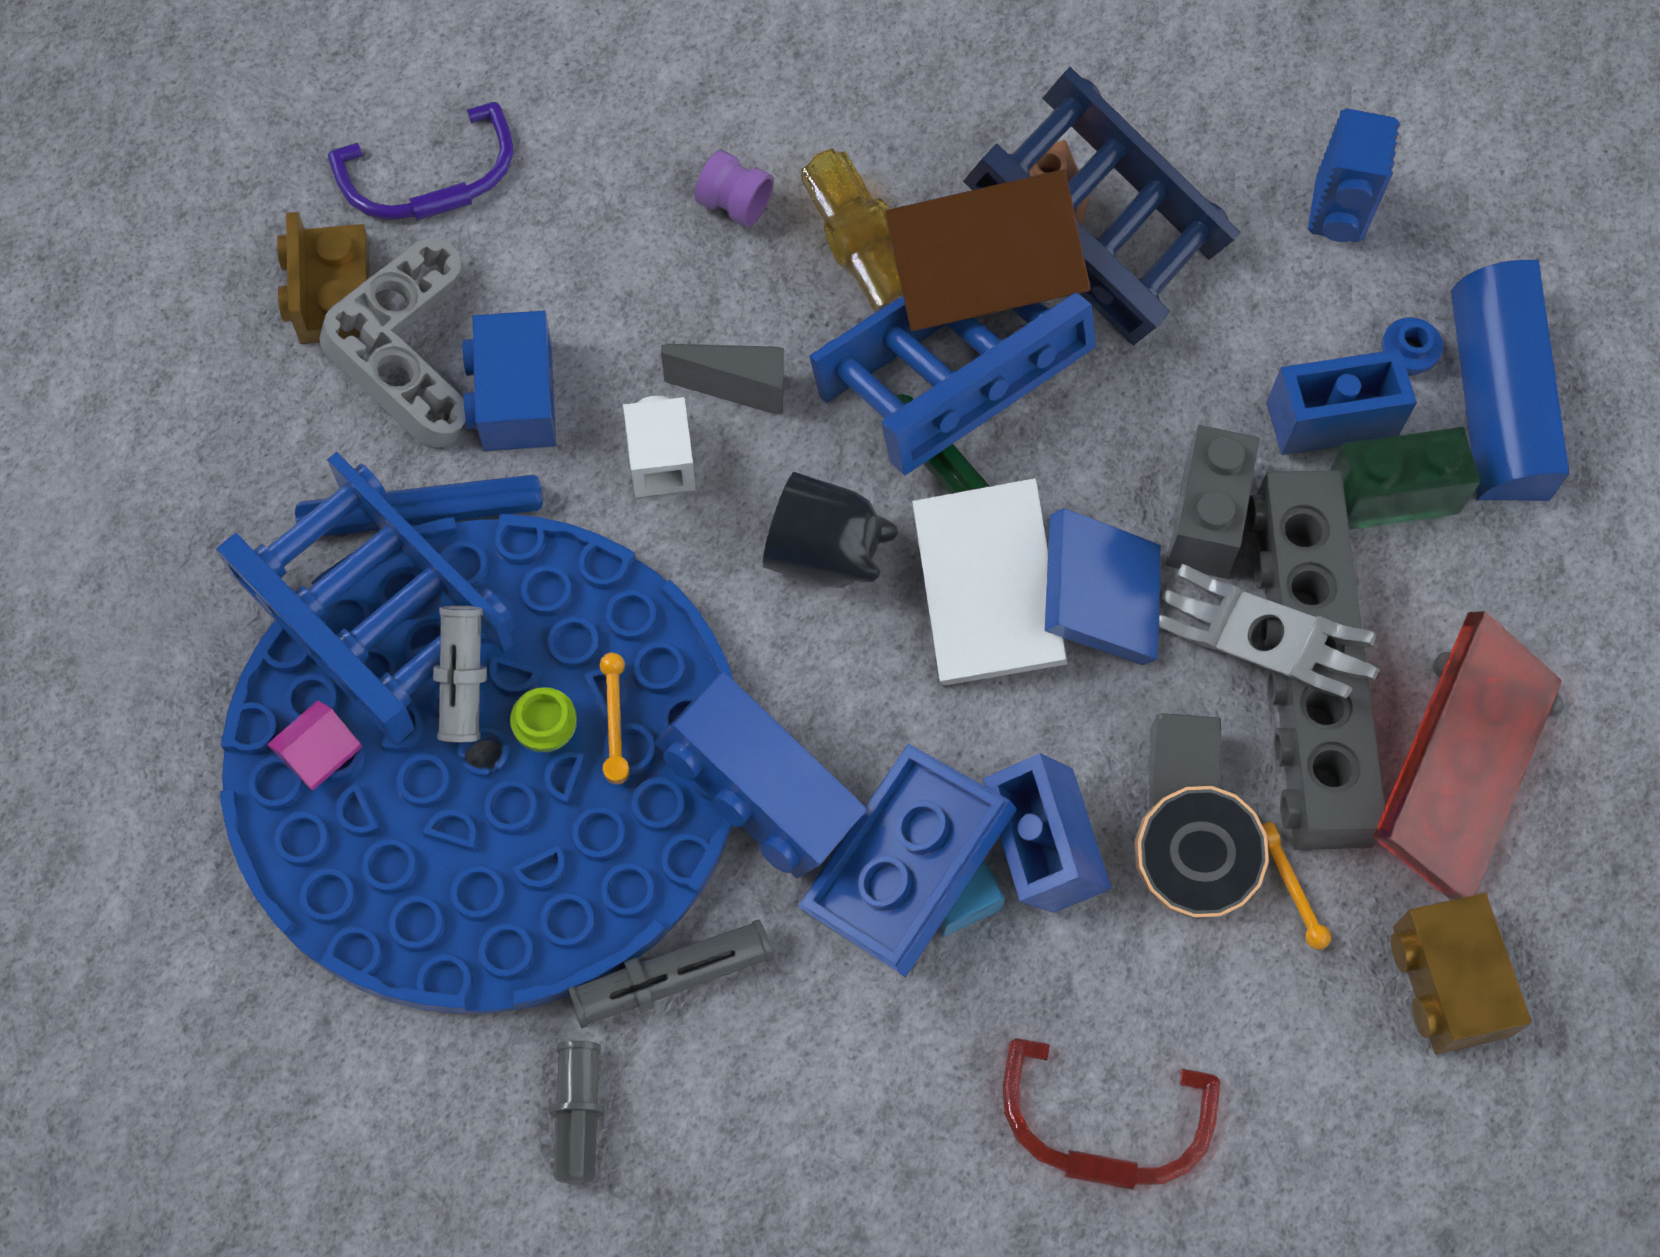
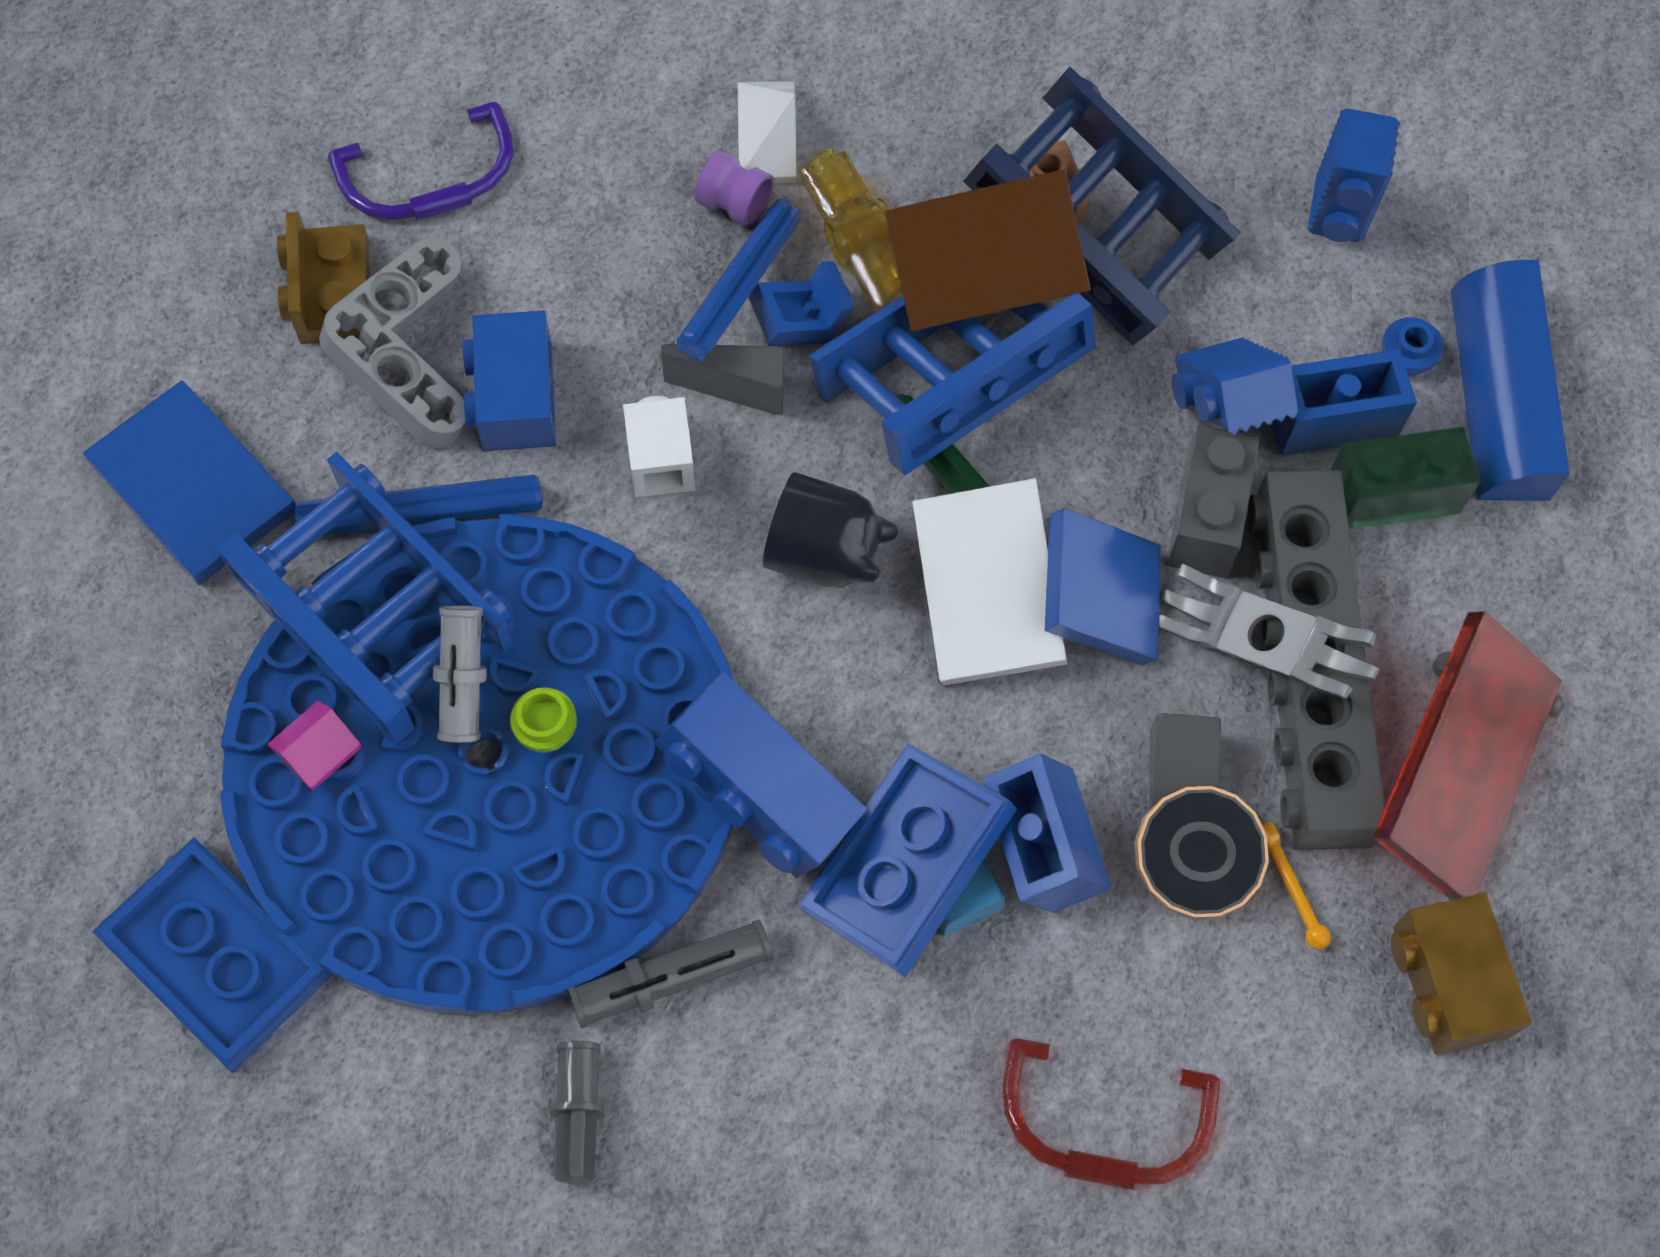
light orange hinge [599,652,630,784] -> none
none -> blue tile [83,380,296,586]
none -> blue tile [92,837,333,1073]
none -> blue axle [676,198,801,362]
none -> white slope [738,82,796,184]
none -> blue bracket [748,261,853,346]
none -> blue brick [1171,337,1298,435]

